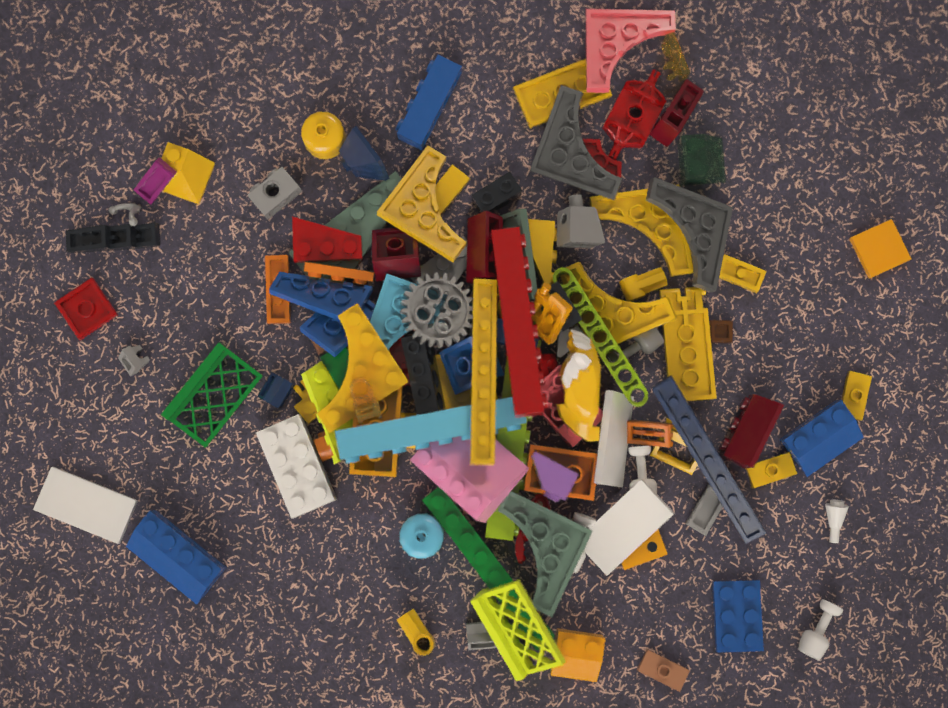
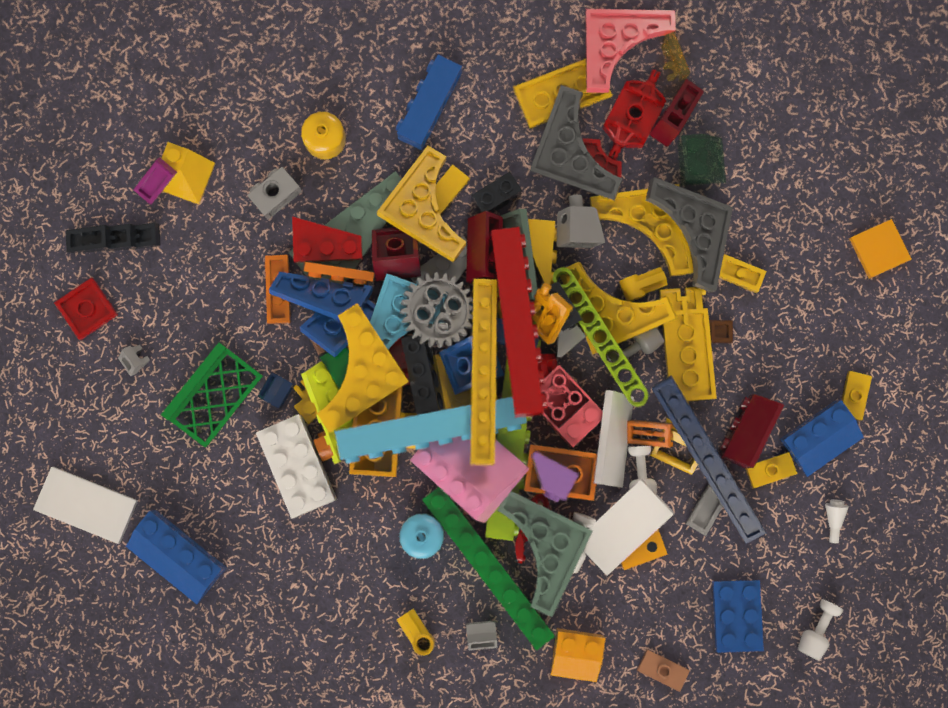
light grey piece [109,203,141,226] -> none
dark blue slope [339,126,389,181] -> none
clear yellow piece [349,377,382,425] -> none
neon yellow fence [470,580,566,681] -> none
yellow animal [556,329,601,442] -> none

